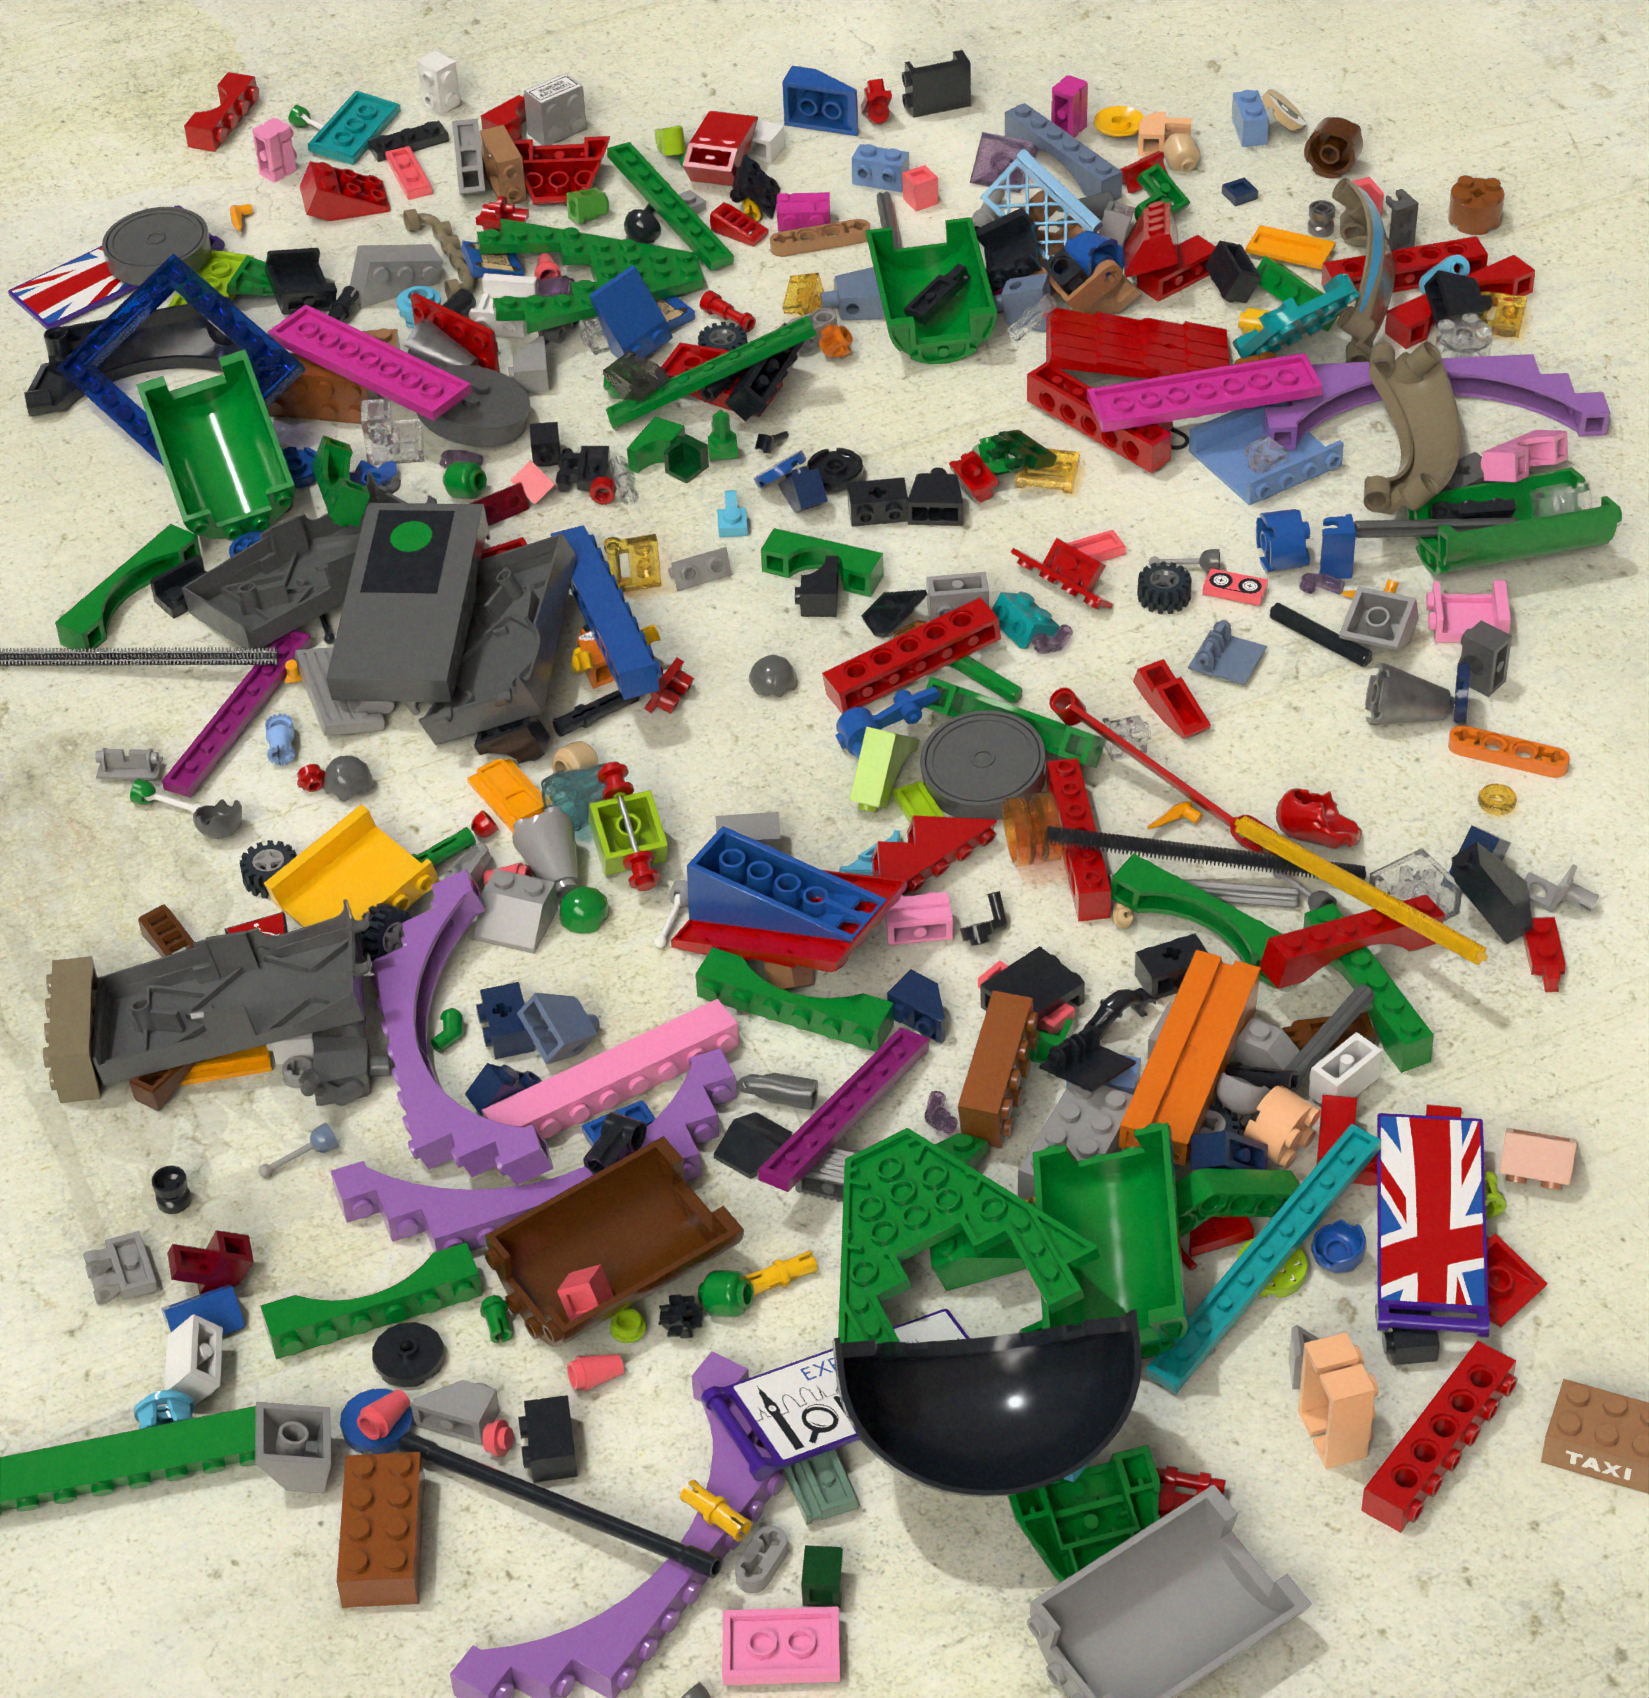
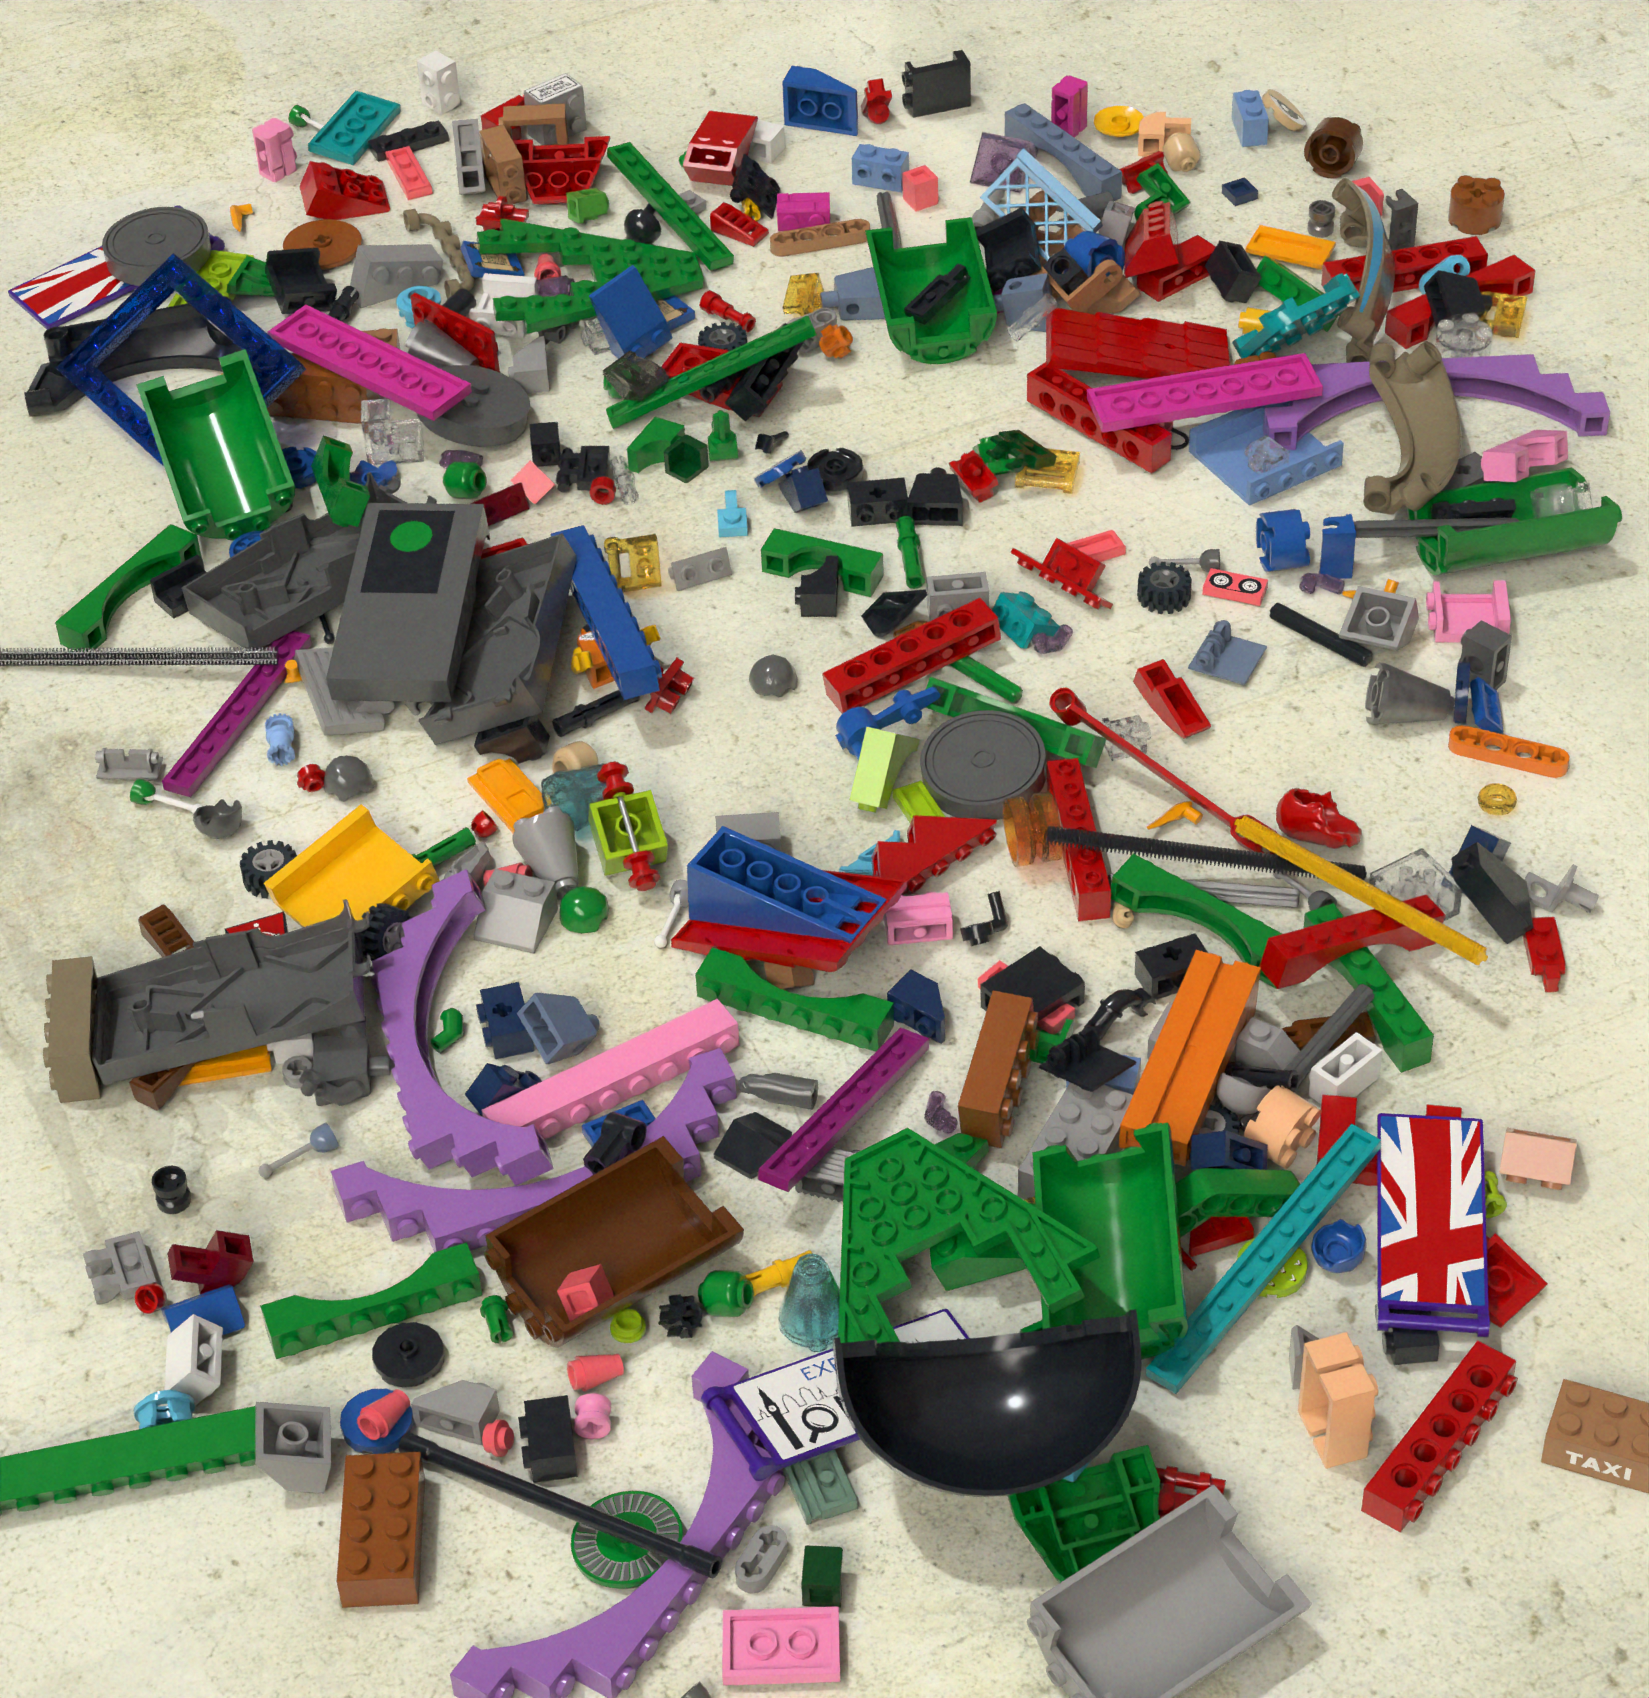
red arch [184,72,259,152] -> none
lime piece [655,125,686,156] -> none
yellow pin [680,1480,752,1542] -> none
none -> red hinge [135,1283,167,1314]
none -> dark orange piece [283,219,362,270]
none -> medium nougat window [499,103,569,146]
none -> piece [571,1491,684,1589]
none -> bright pink wheel [574,1393,611,1439]
none -> clear light blue cone [778,1254,840,1352]
none -> green pin [896,516,925,589]
none -> blue plate [1470,677,1504,735]

